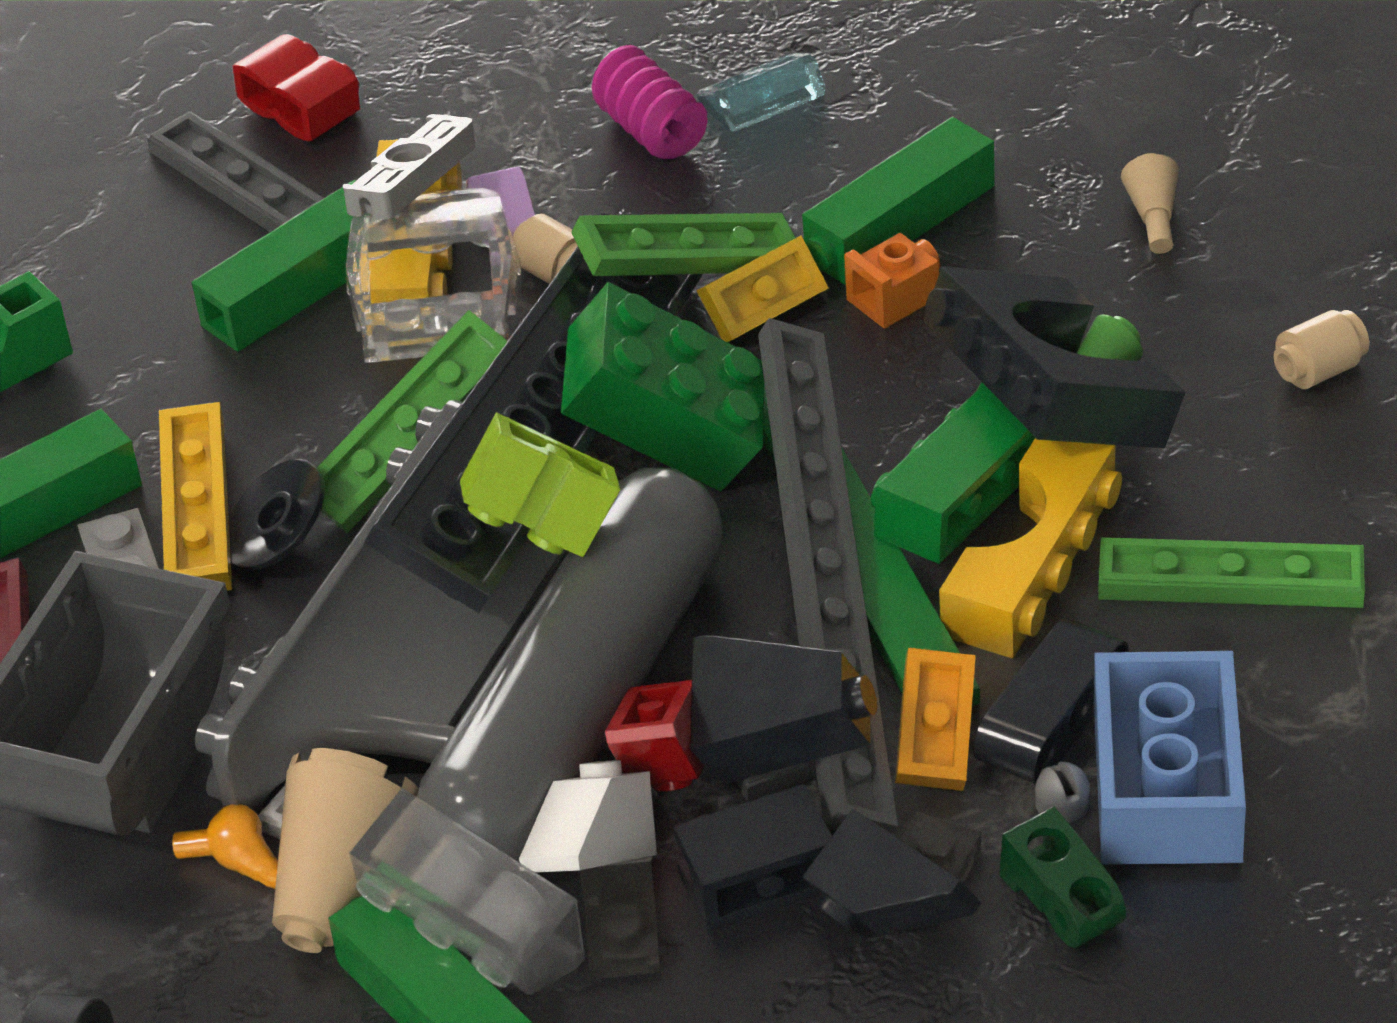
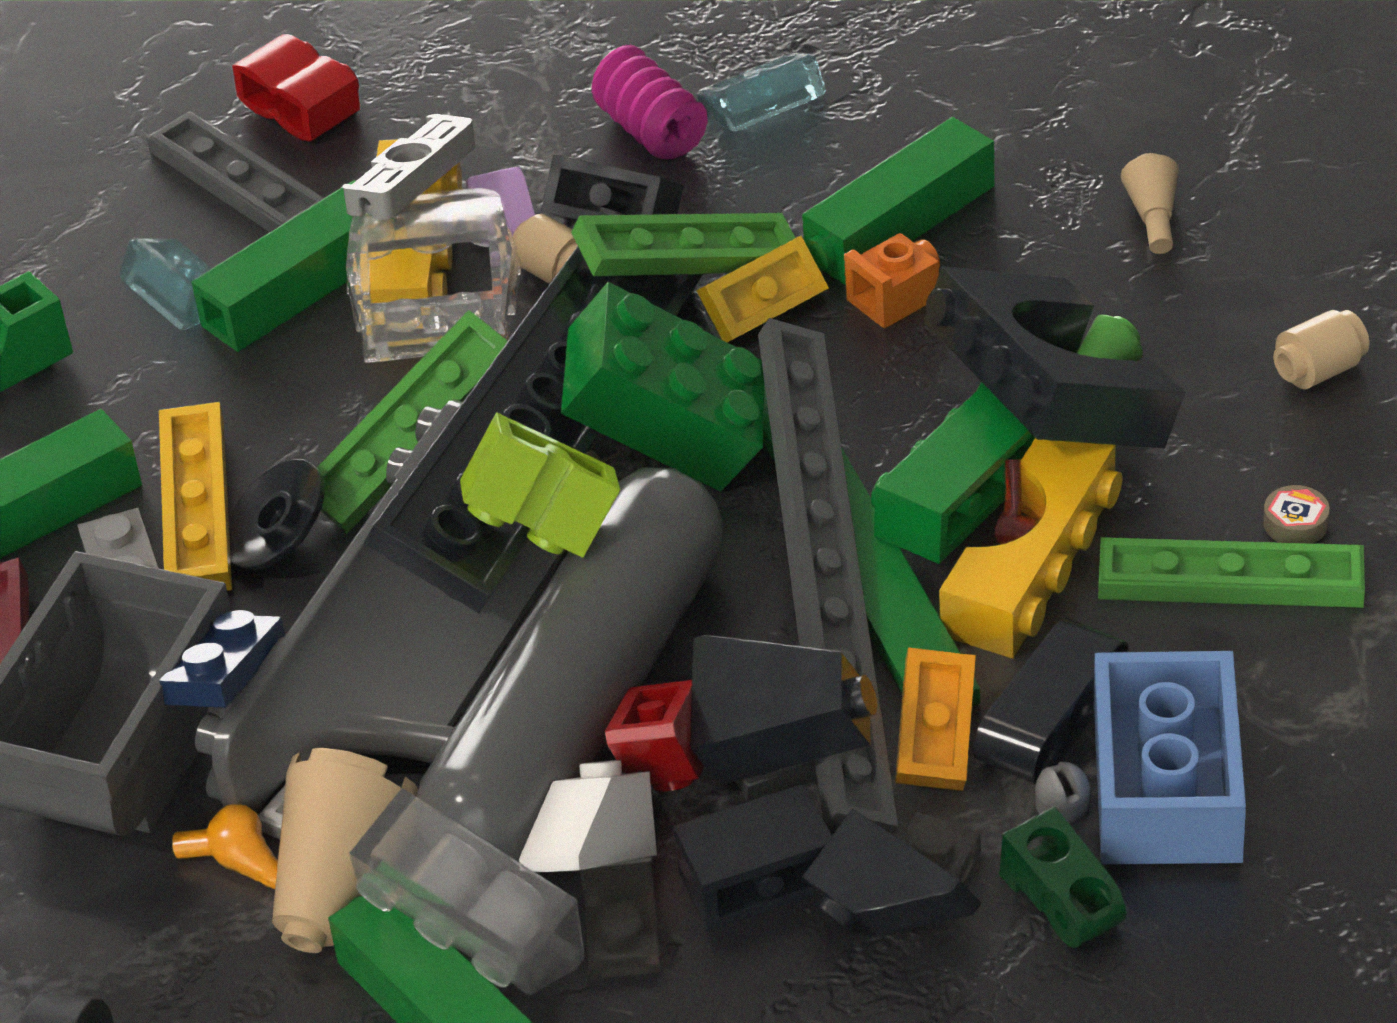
none -> clear light blue slope [119,238,212,330]
none -> dark blue plate [159,610,285,708]
none -> black brick [540,154,684,229]
none -> clear red hand [995,459,1040,545]
none -> tile [1263,485,1330,544]

